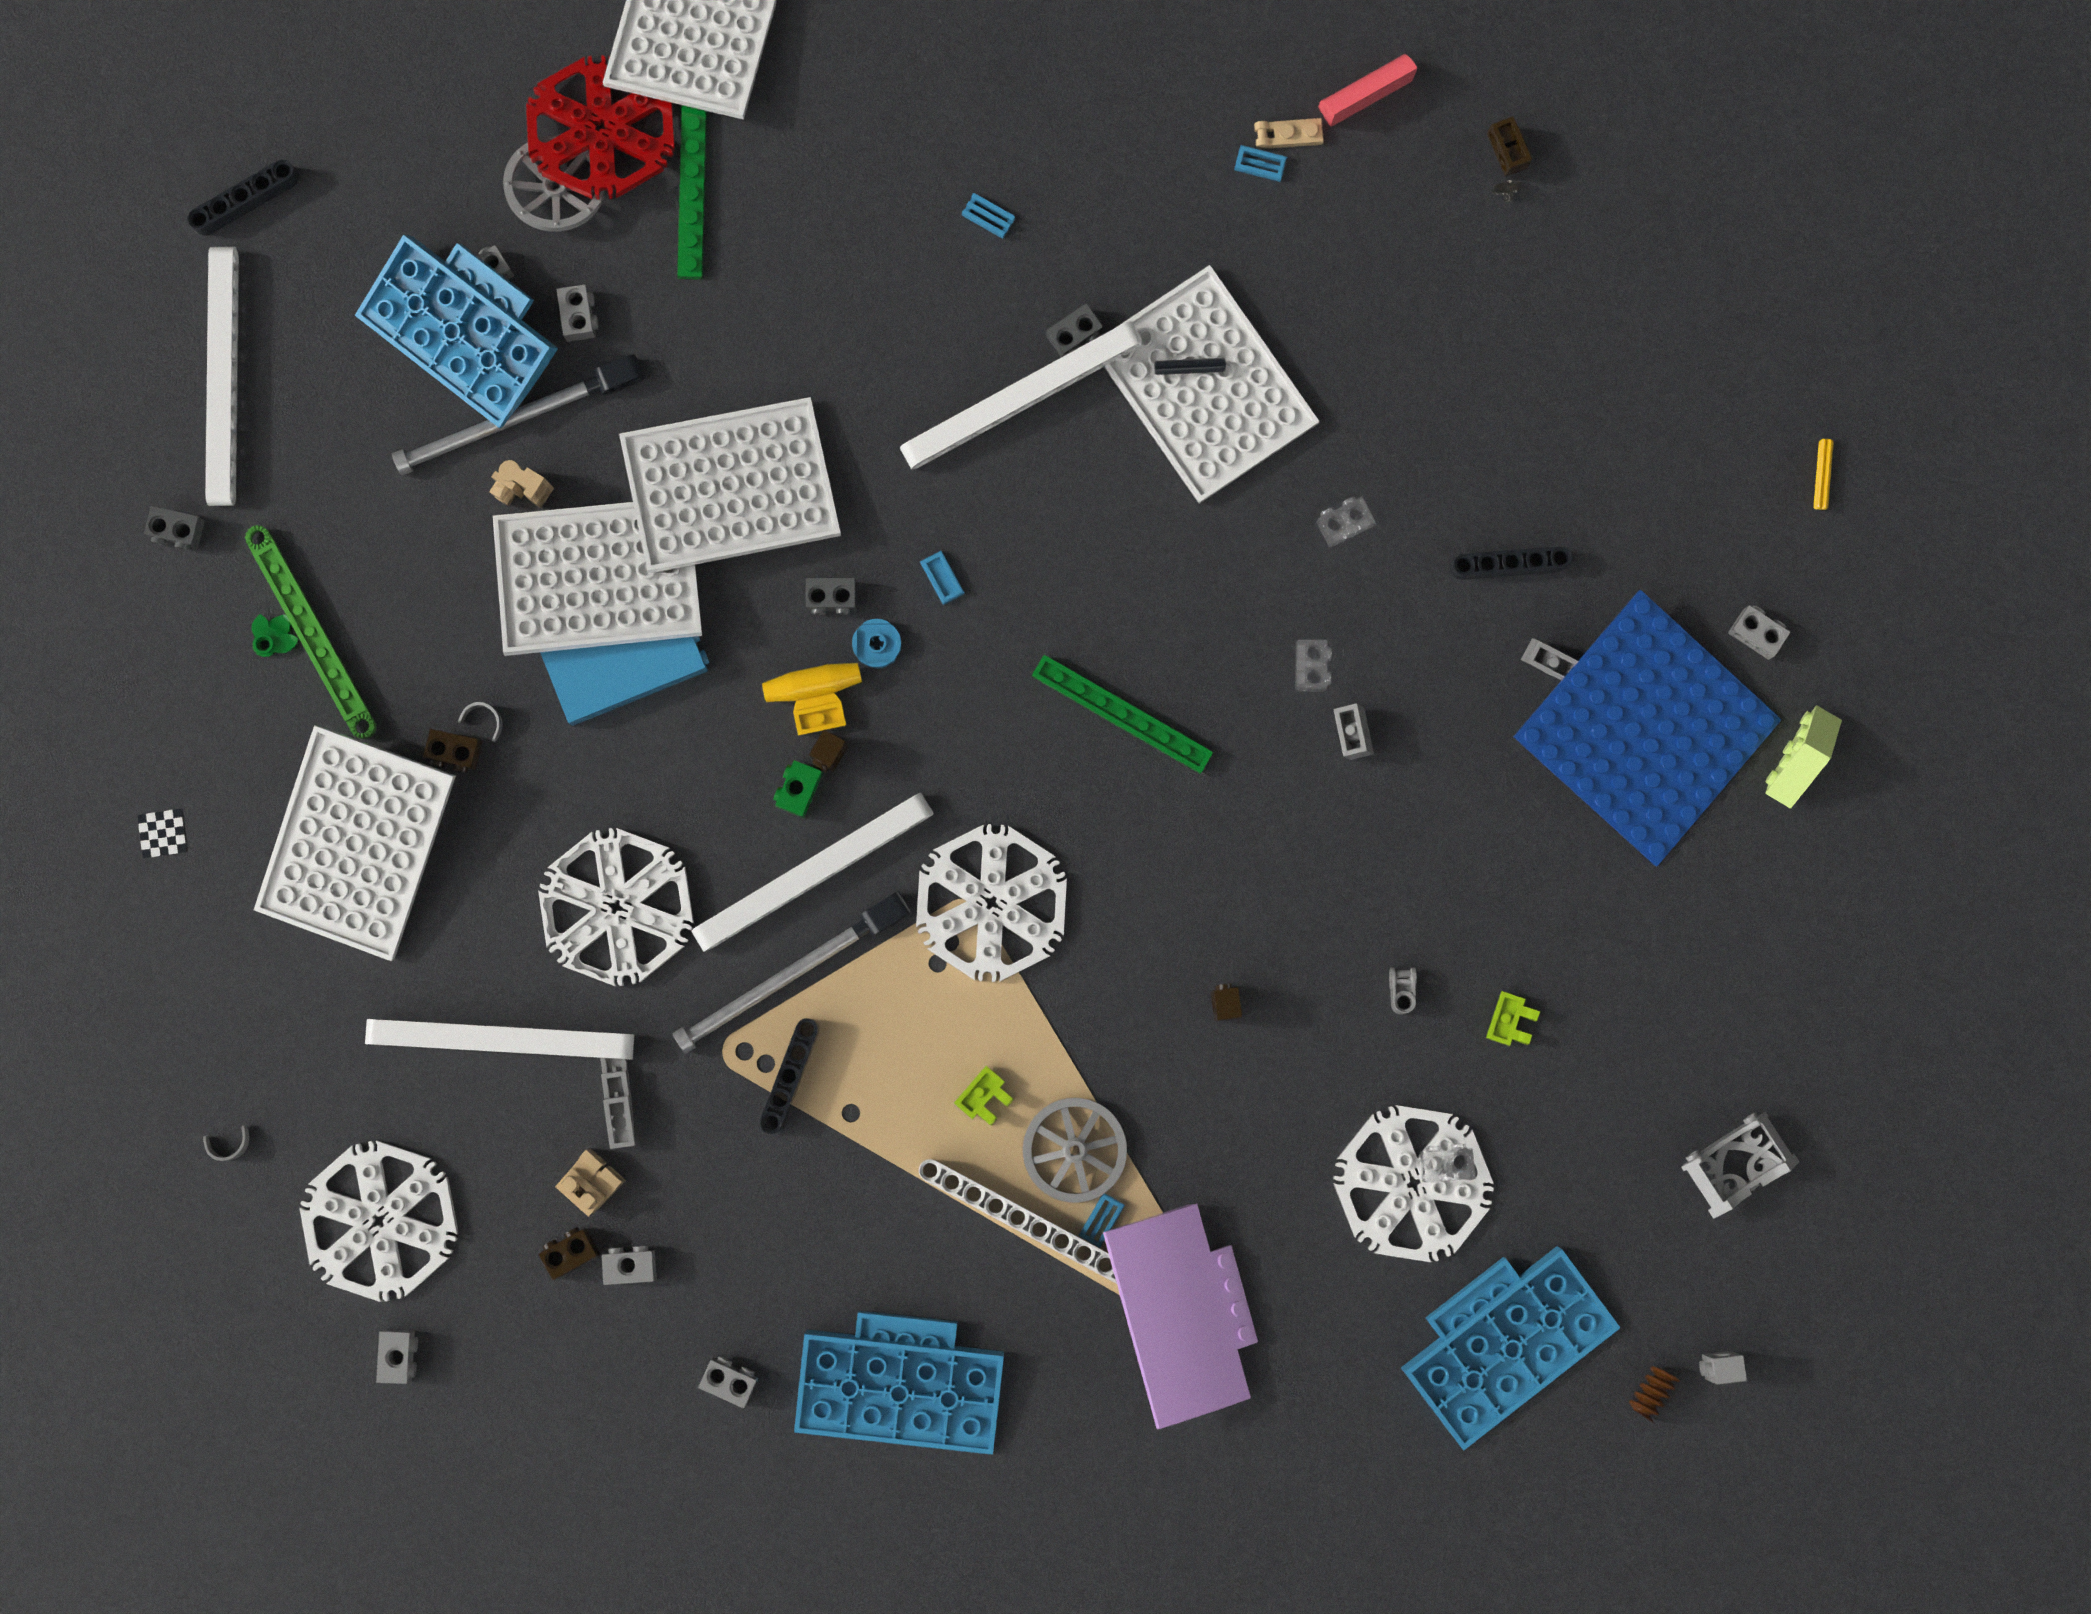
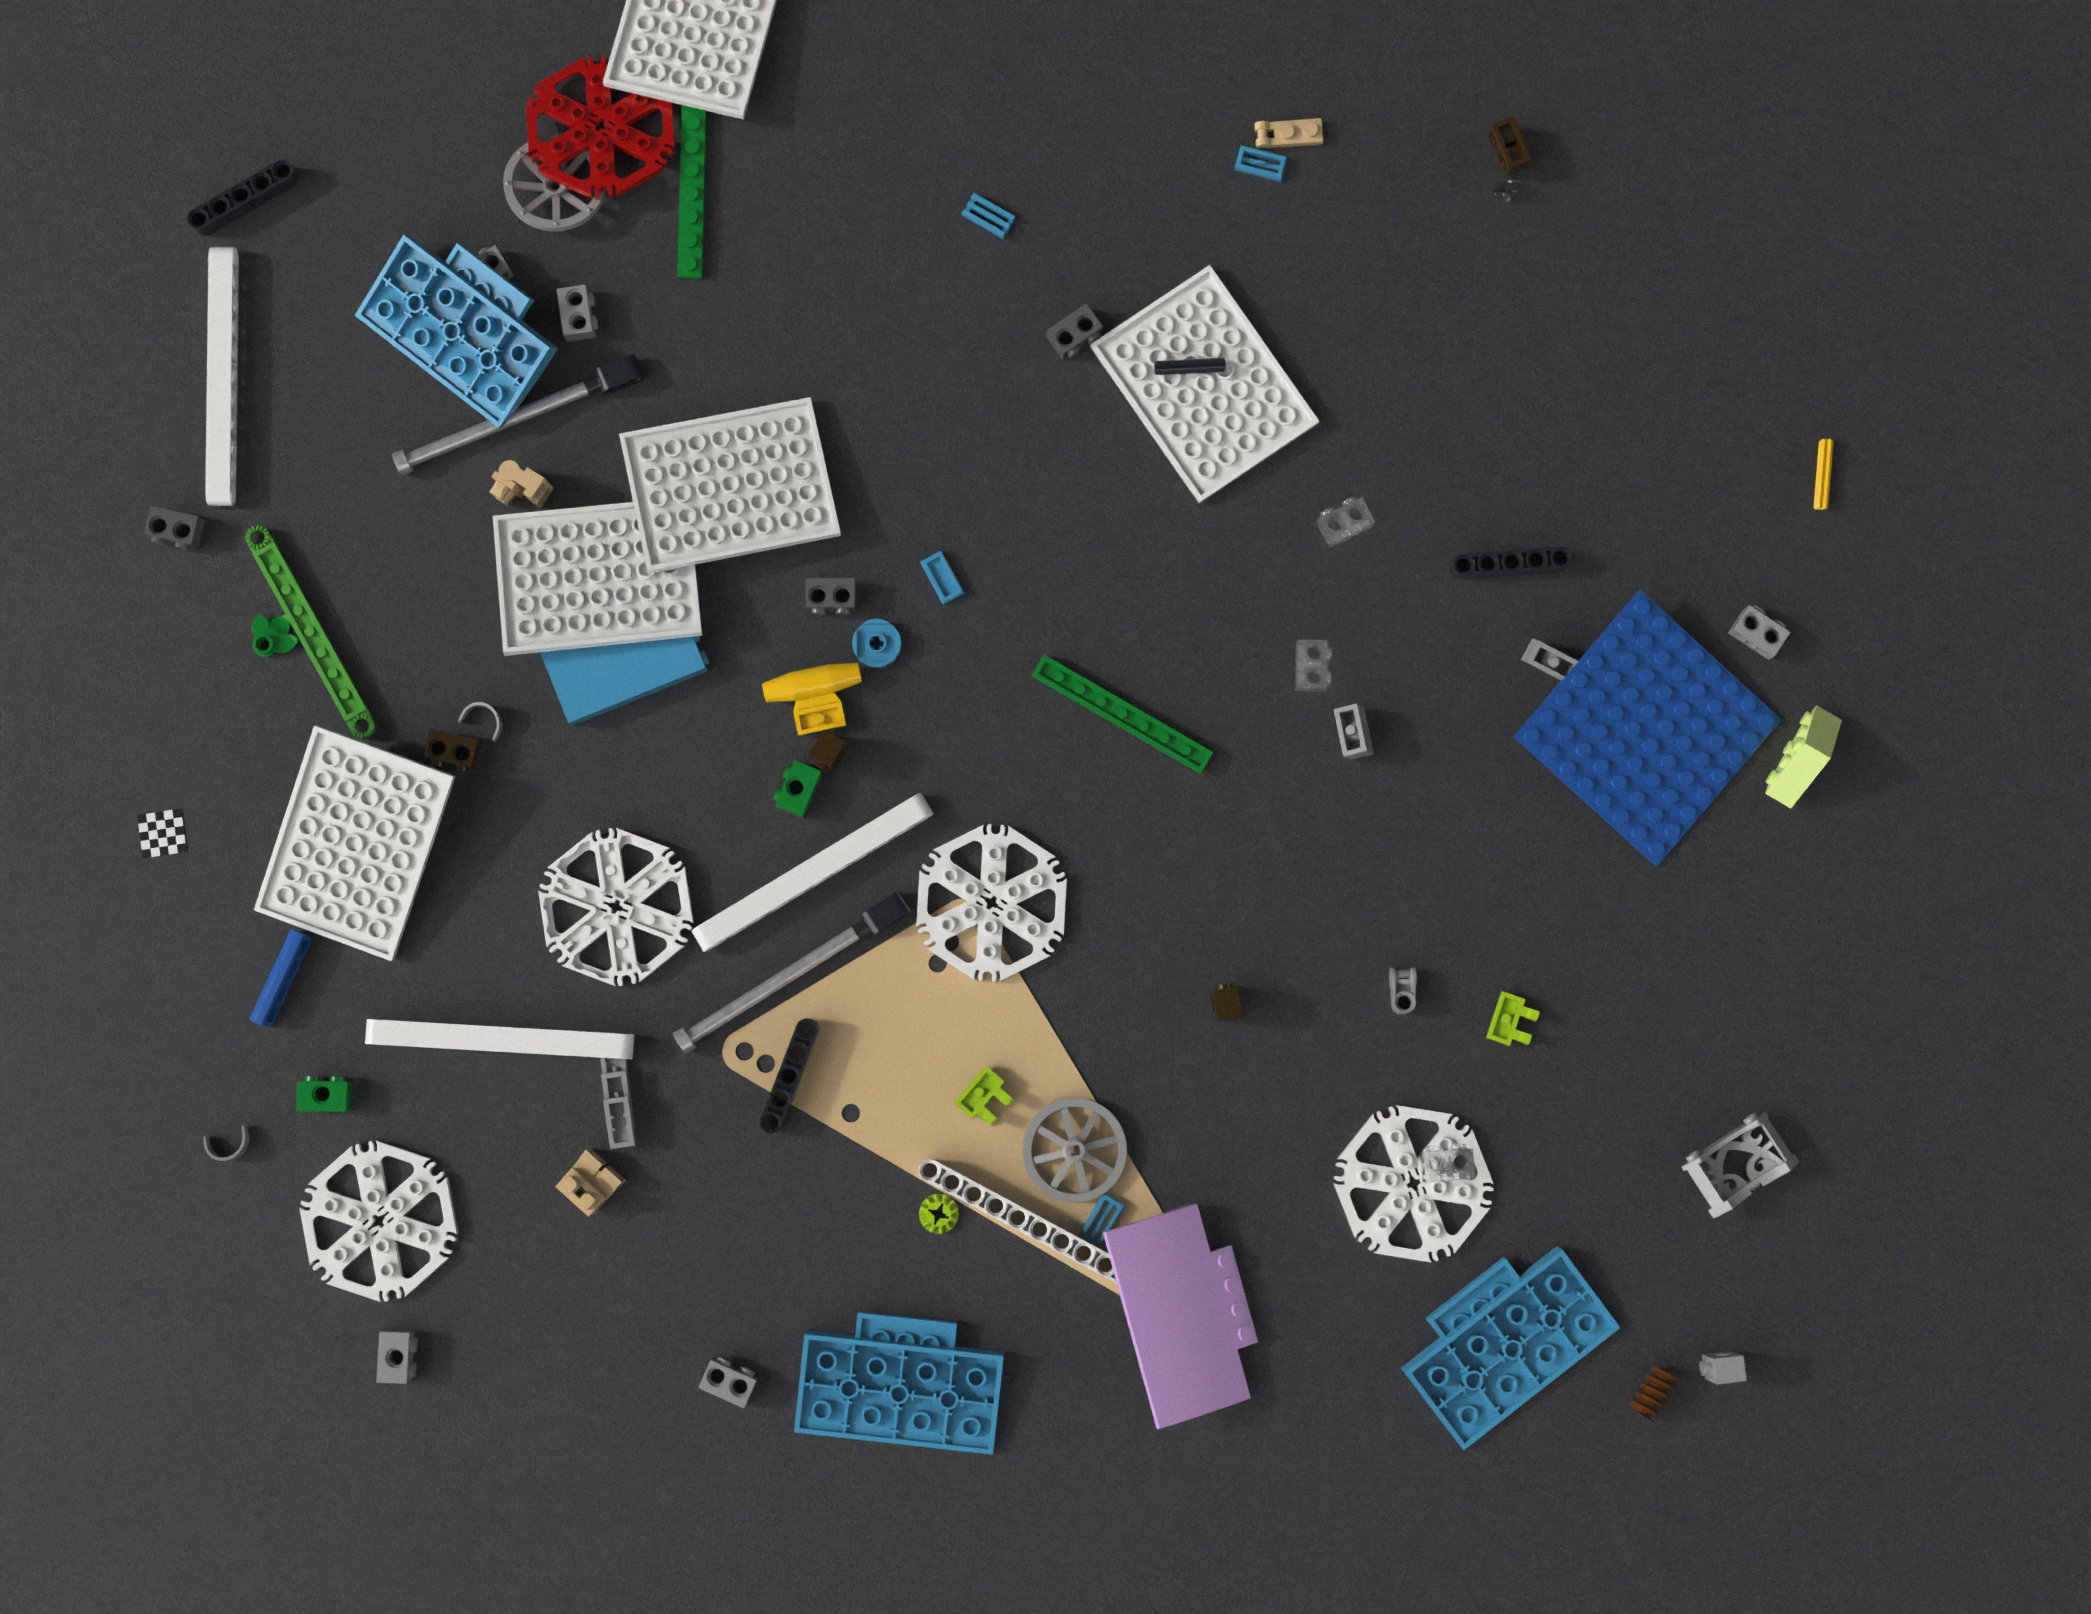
dark brown brick [538,1227,600,1280] -> none
light grey brick [602,1246,657,1285] -> none
white beam [900,321,1144,470] -> none
coral brick [1319,54,1417,127] -> none
none -> blue brick [249,928,312,1027]
none -> green brick [296,1076,353,1112]
none -> lime gear [919,1194,959,1234]

